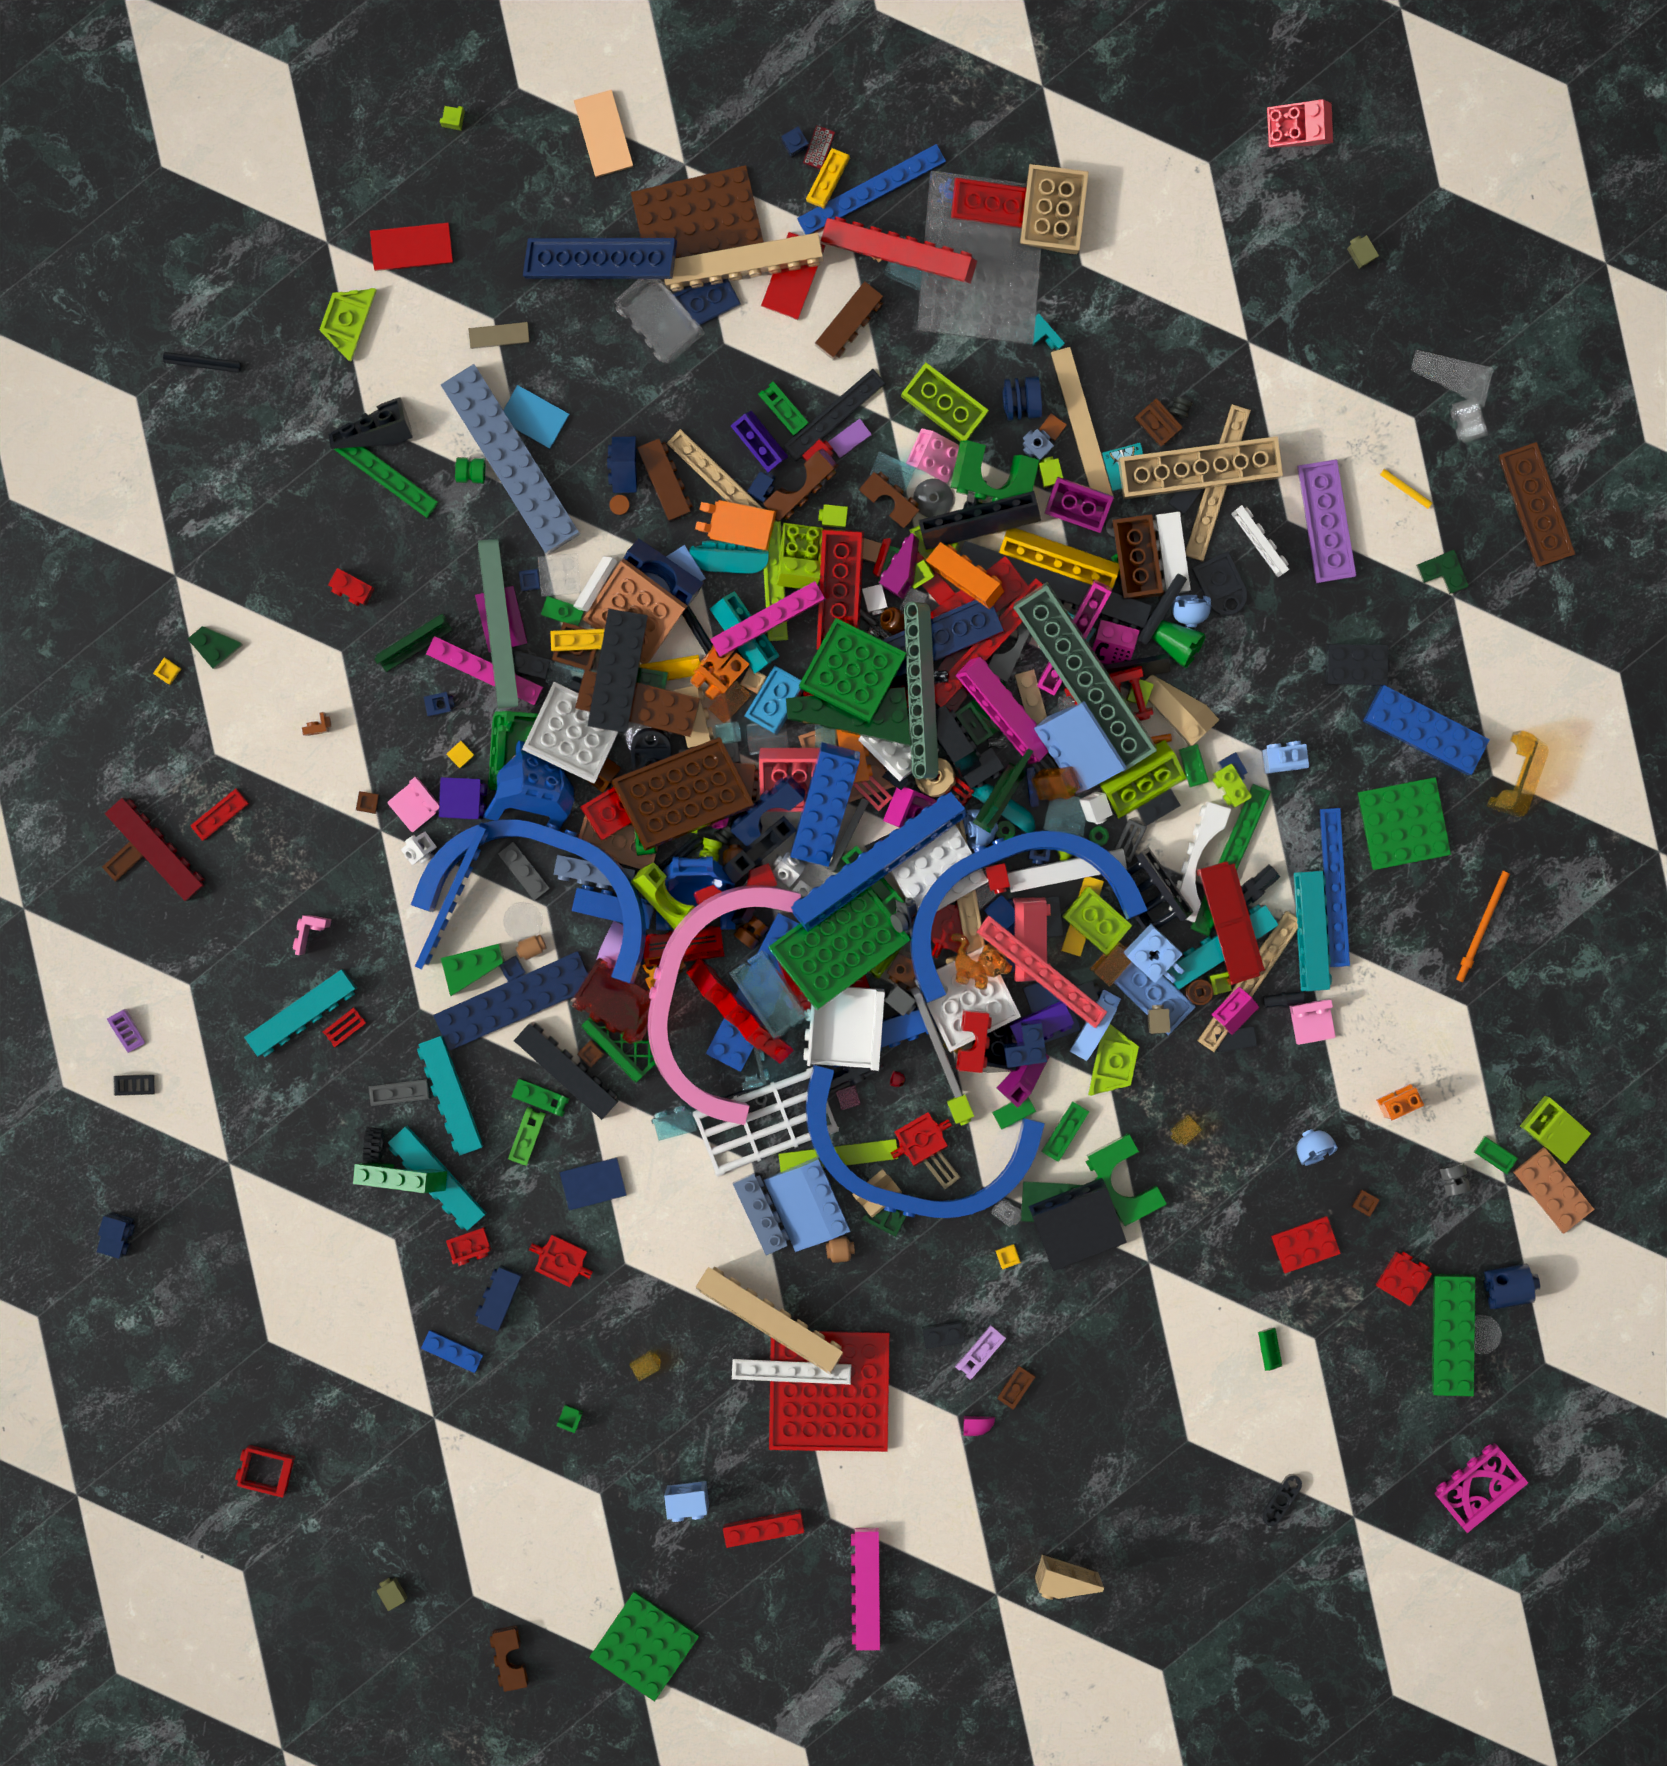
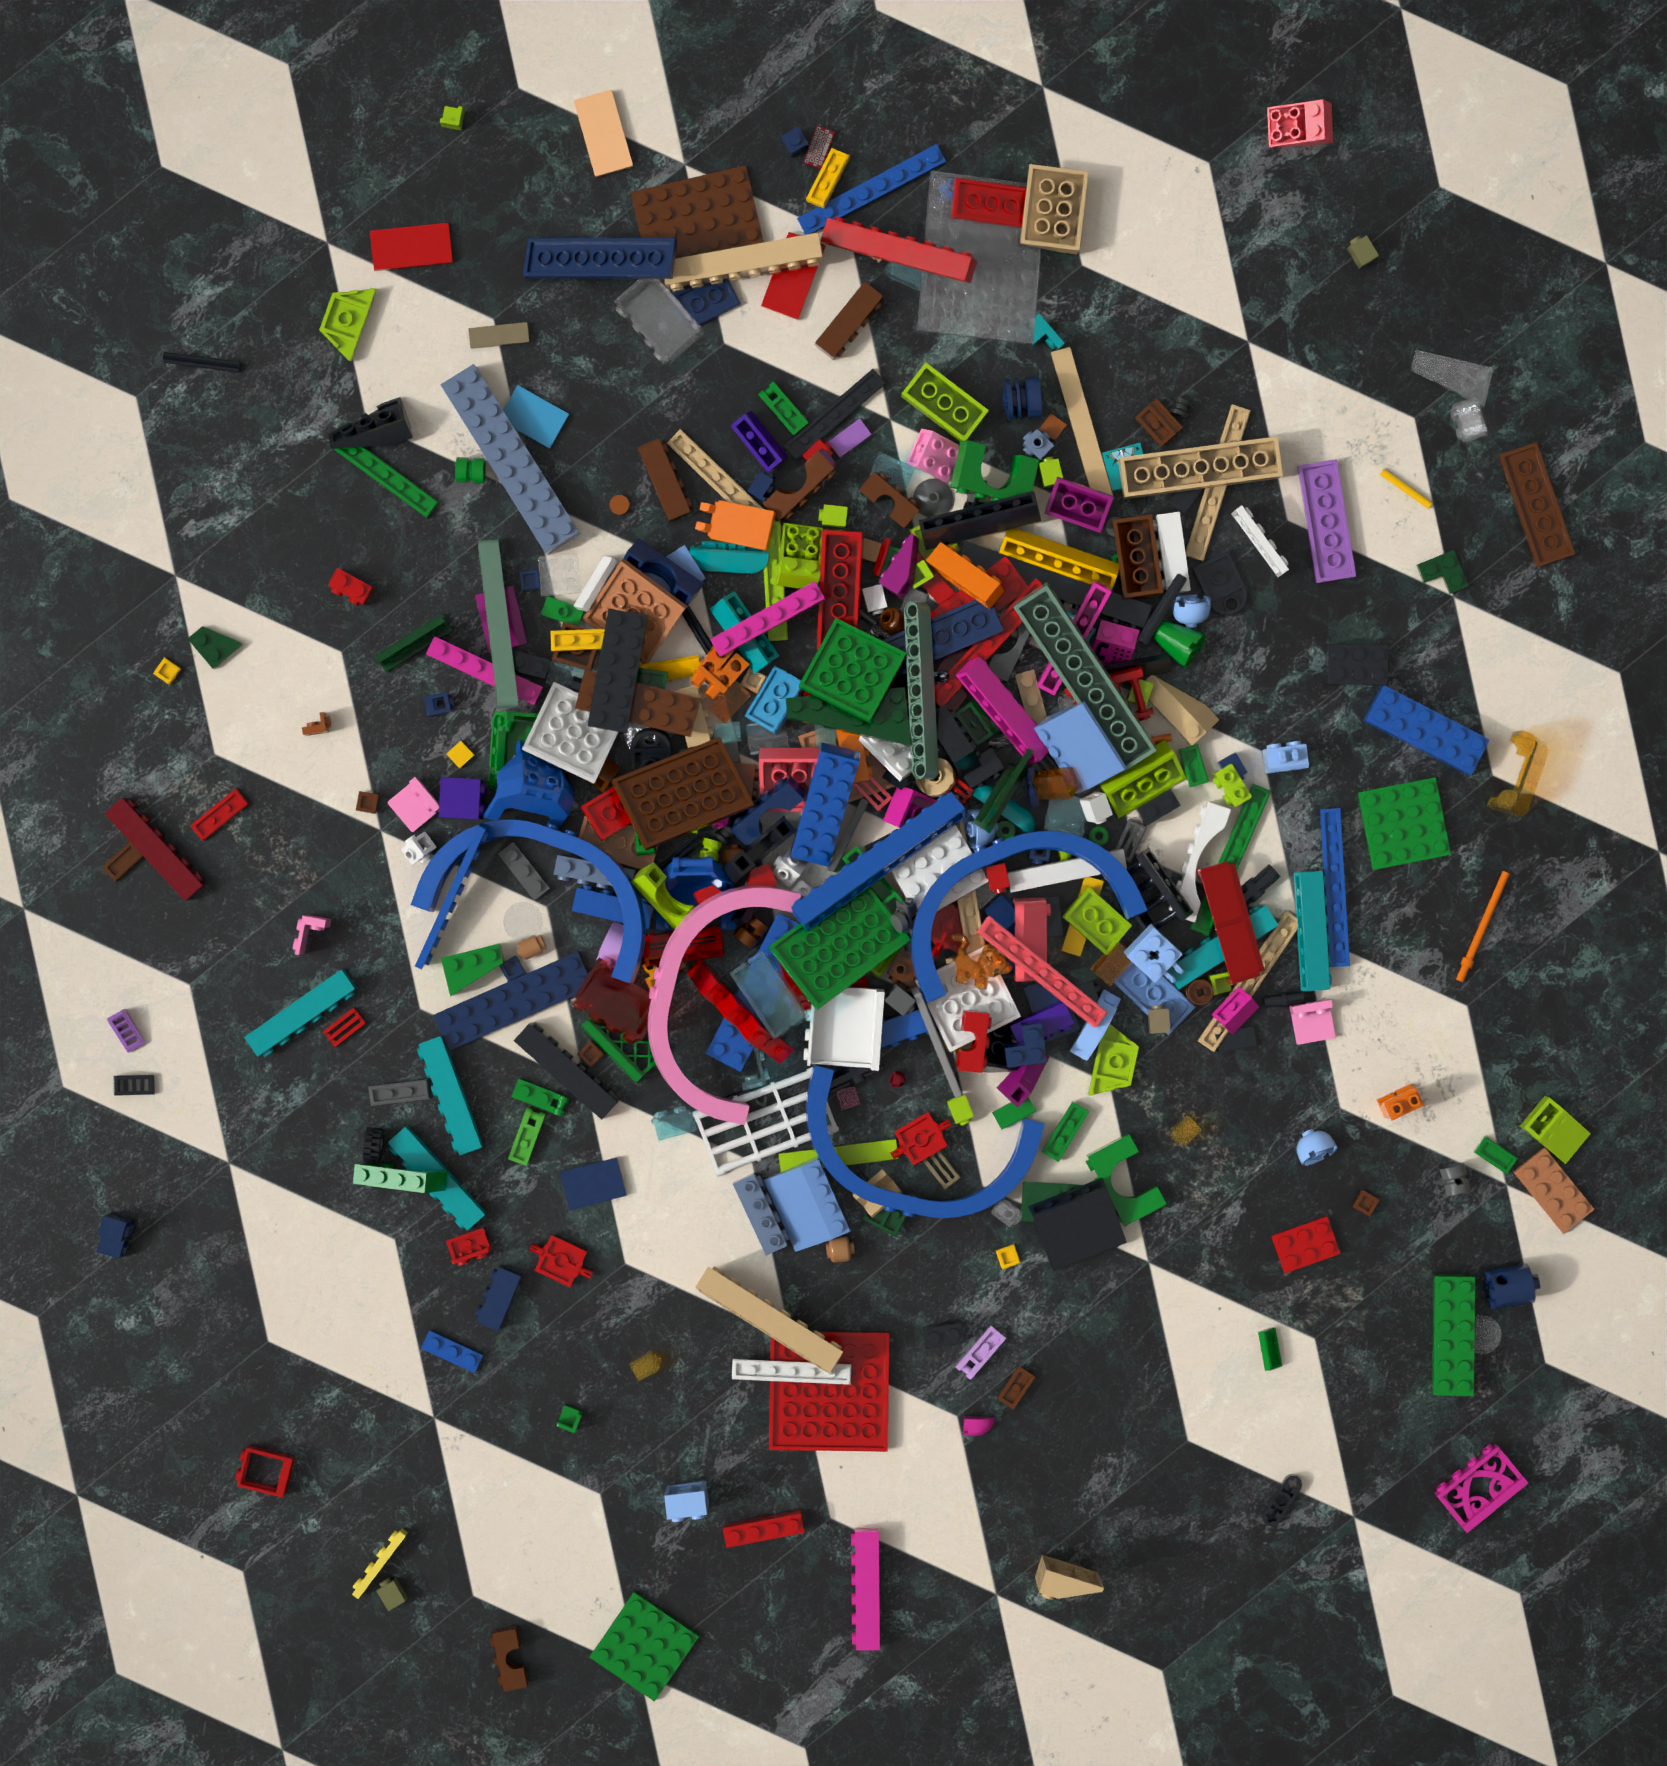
dark blue brick [607,436,637,493] -> none
red plate [1376,1252,1432,1306] -> none
none -> light yellow plate [352,1528,408,1599]

